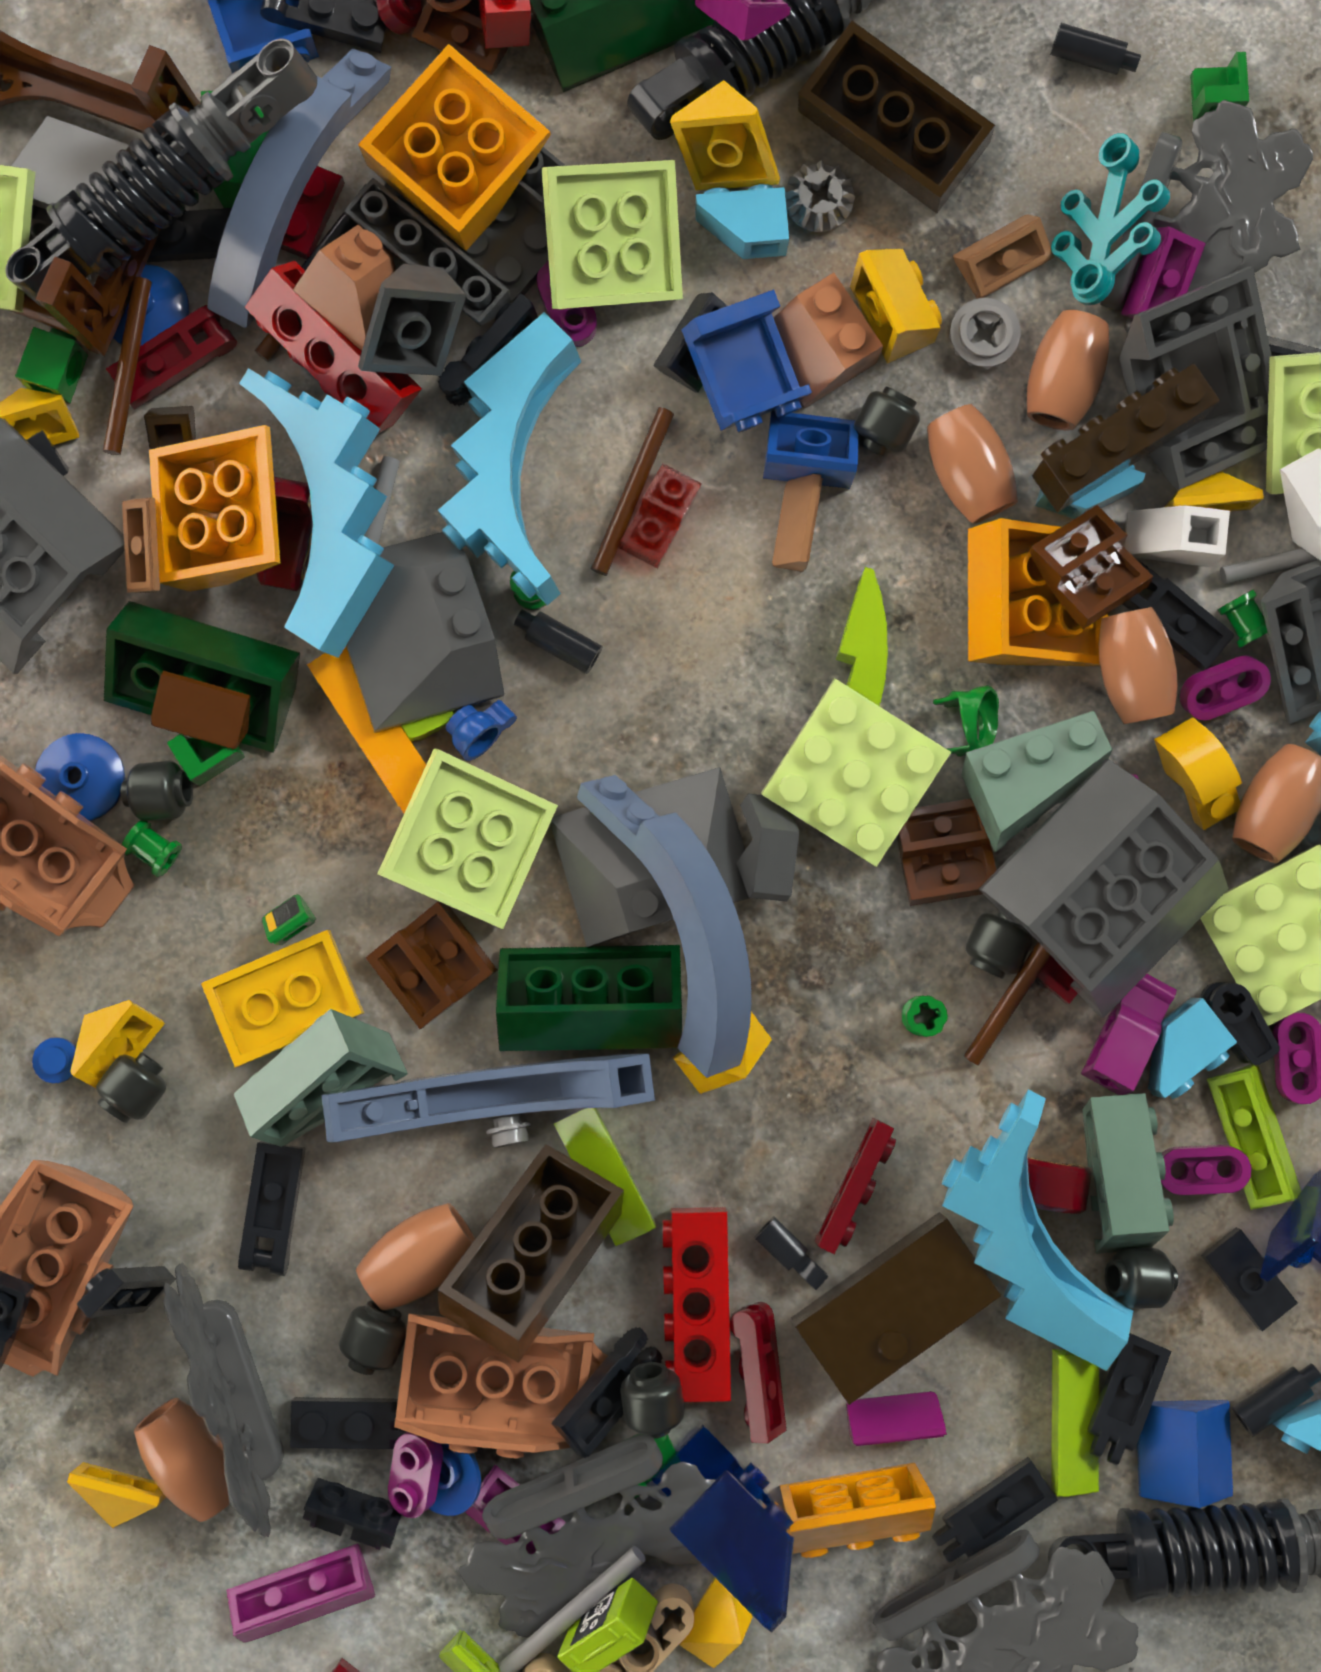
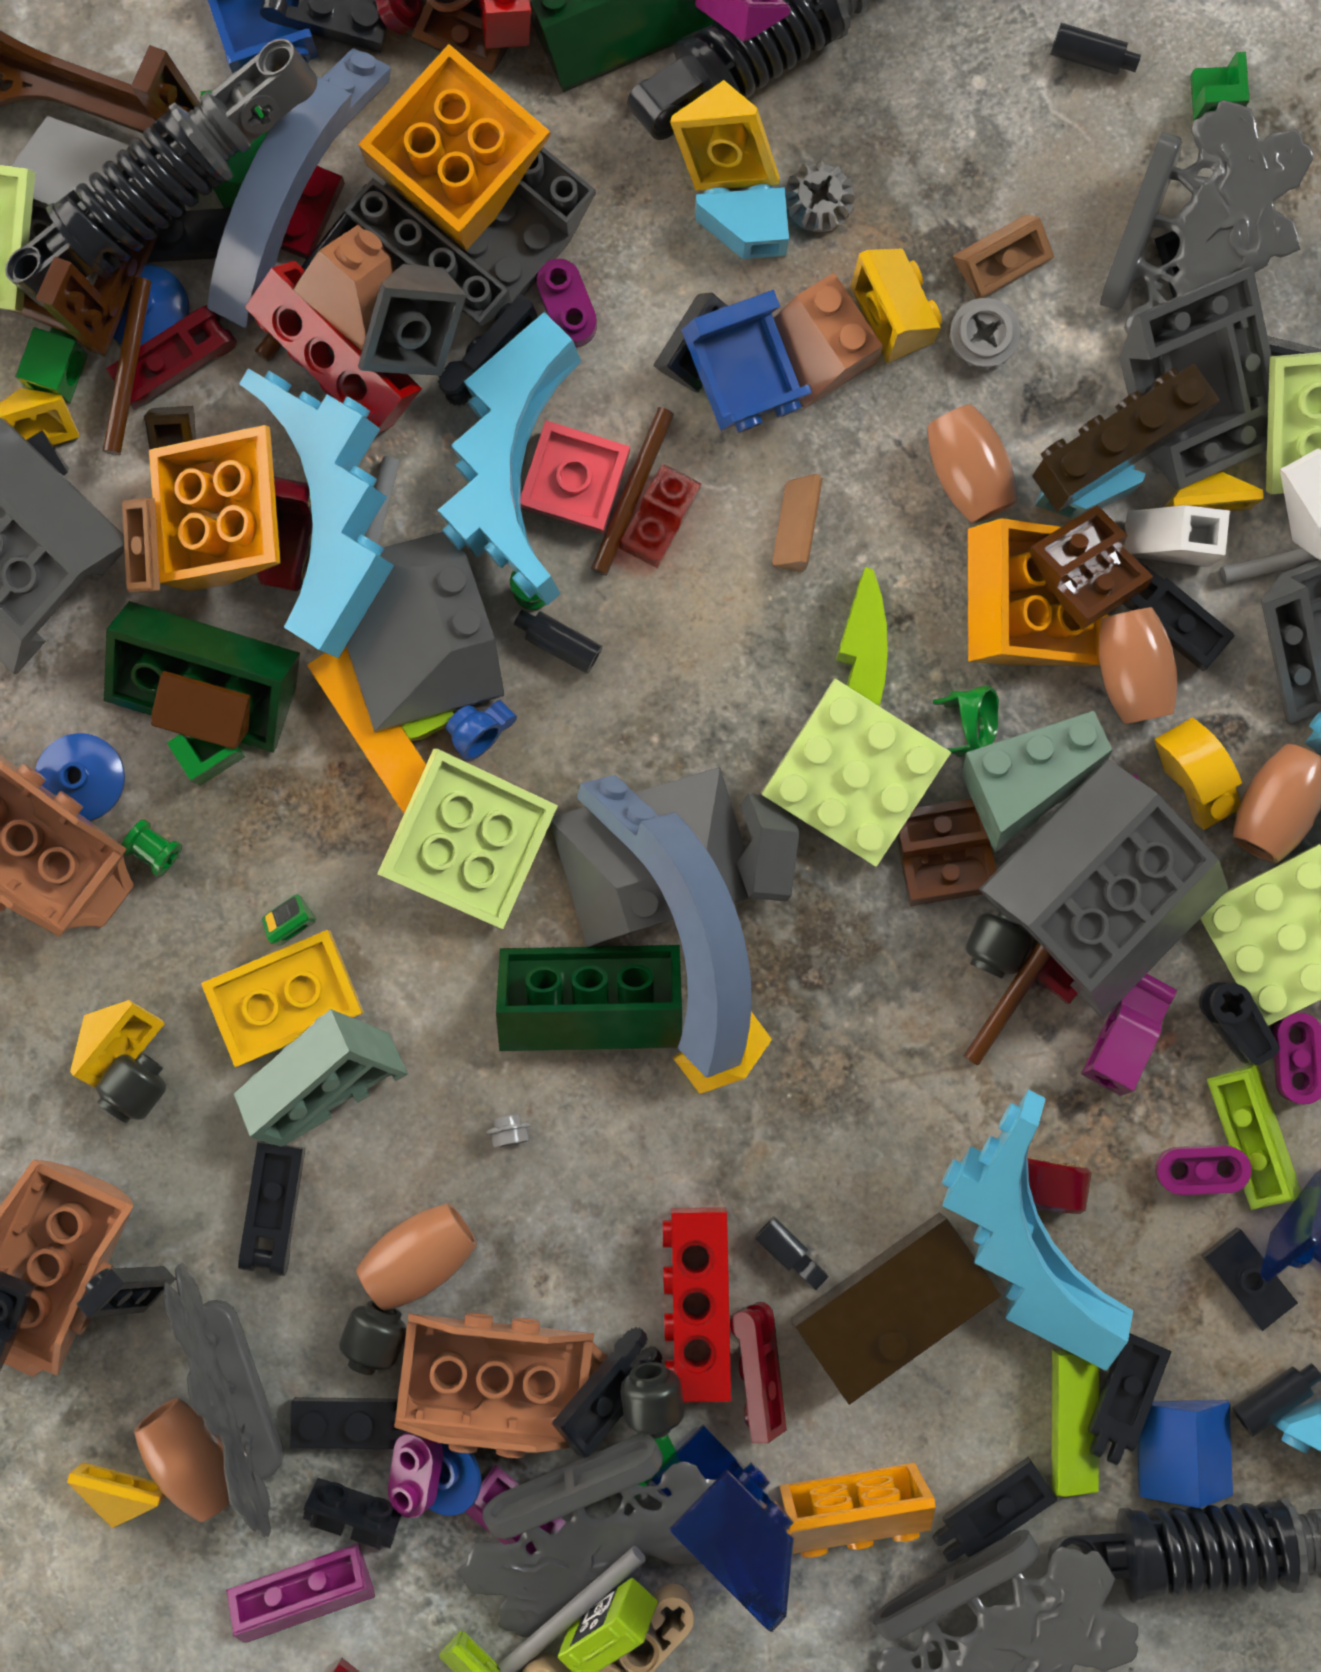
blue plate [32,1037,76,1083] -> none
pearl dark grey head [121,761,193,821] -> none
sand blue arch [322,1054,655,1143] -> none
reddish brown slope [366,901,498,1029] -> none
dark brown brick [438,1144,624,1363] -> none
yellowish green plate [541,160,683,309] -> none
lime slope [554,1108,656,1246] -> none
yellow slope [679,1560,764,1668] -> none
blue slope [763,411,858,489] -> none
dark brown brick [798,20,995,214] -> none
dark red plate [814,1118,896,1255] -> none
magenta slope [846,1391,947,1446] -> none
pearl dark grey head [854,386,920,457] -> none
green bush [901,995,948,1037] -> none
nougat piece [1027,310,1109,431] -> none
teal plant [1051,133,1170,305] -> none
sand green wedge [1082,1093,1174,1254] -> none
pearl dark grey head [1104,1248,1178,1309] -> none
magenta slope [1121,226,1206,319] -> none
medium azure slope [1148,998,1237,1099] -> none
magenta plate [1180,656,1271,720] -> none
green bush [1217,589,1267,648] -> none
none -> coral plate [521,420,630,534]

